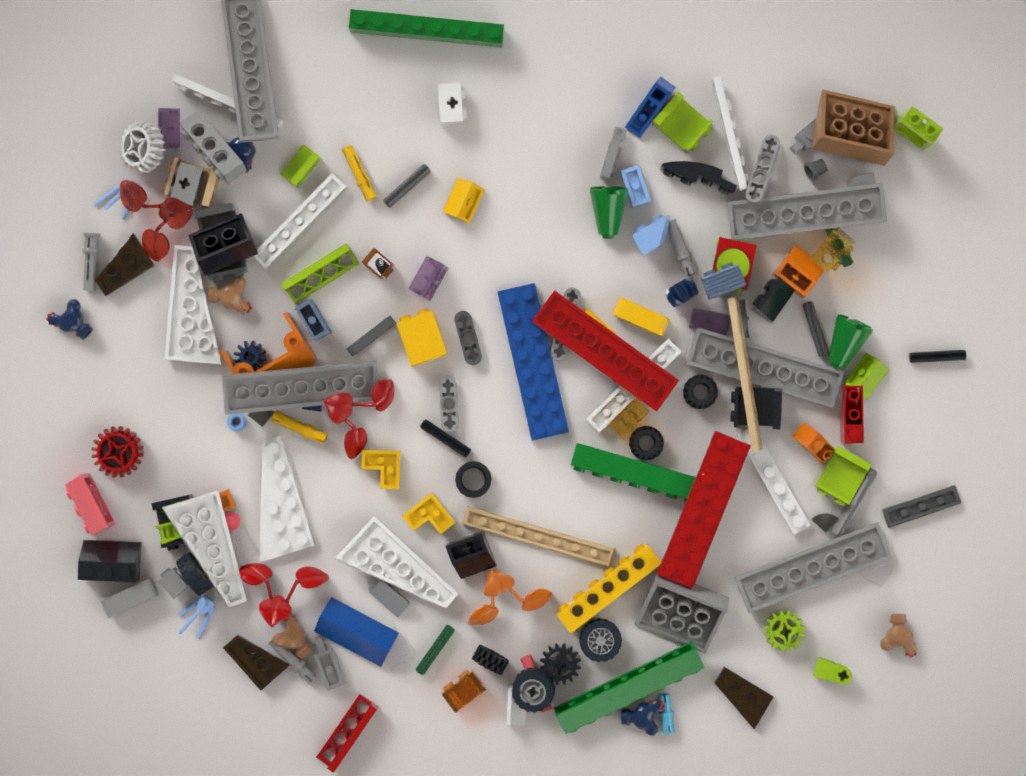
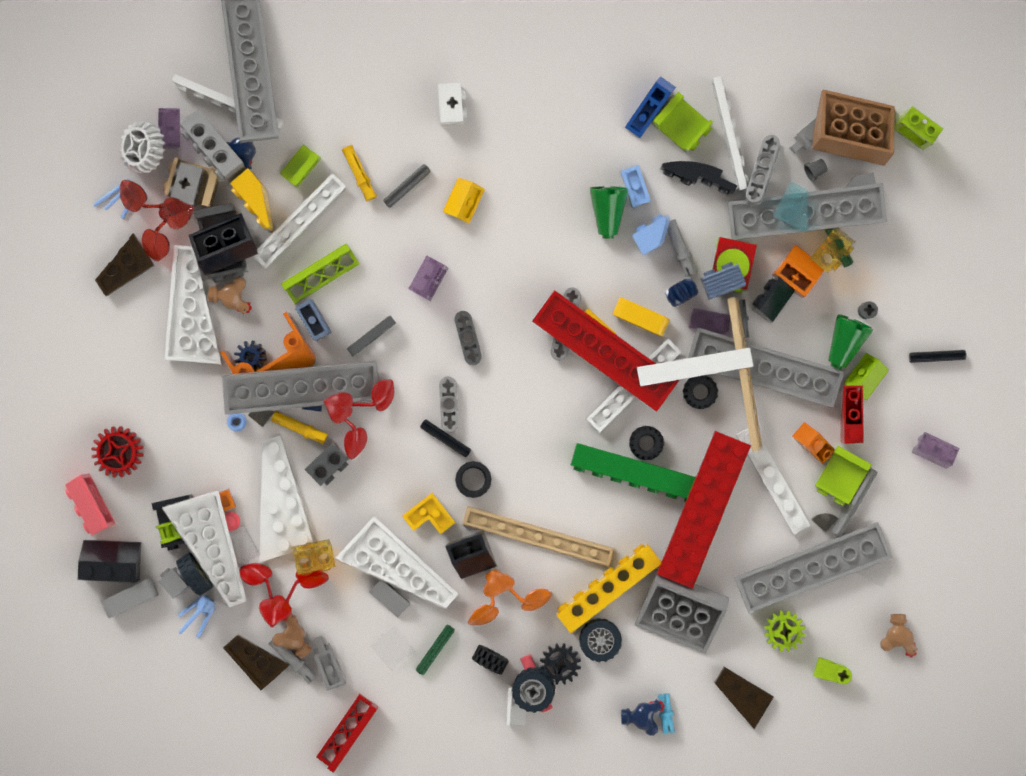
dark blue animal [46,299,93,340] -> none
light grey pin [82,232,101,291] -> none
blue slope [314,597,399,667] -> none
green brick [349,9,504,48] -> none
yellow plate [361,450,400,489] -> none
slope [362,248,394,279] -> none
yellow brick [396,308,448,367] -> none
clear orange brick [441,669,486,713] -> none
blue plate [497,283,569,441] -> none
green brick [553,641,705,734] -> none
light grey hinge [600,126,627,180] -> none
clear yellow brick [609,398,650,439] -> none
black panel [730,386,783,430] -> none
dark grey axle [803,301,829,357] -> none
dark grey tile [881,485,961,528] -> none
none -> yellow slope [230,168,274,231]
none -> clear yellow brick [292,539,336,575]
none -> dark grey brick [304,442,349,486]
none -> white sticker [637,348,753,386]
none -> clear light blue wing [773,181,808,233]
none -> dark grey bush [858,301,878,319]
none -> clear purple hinge [912,432,960,469]

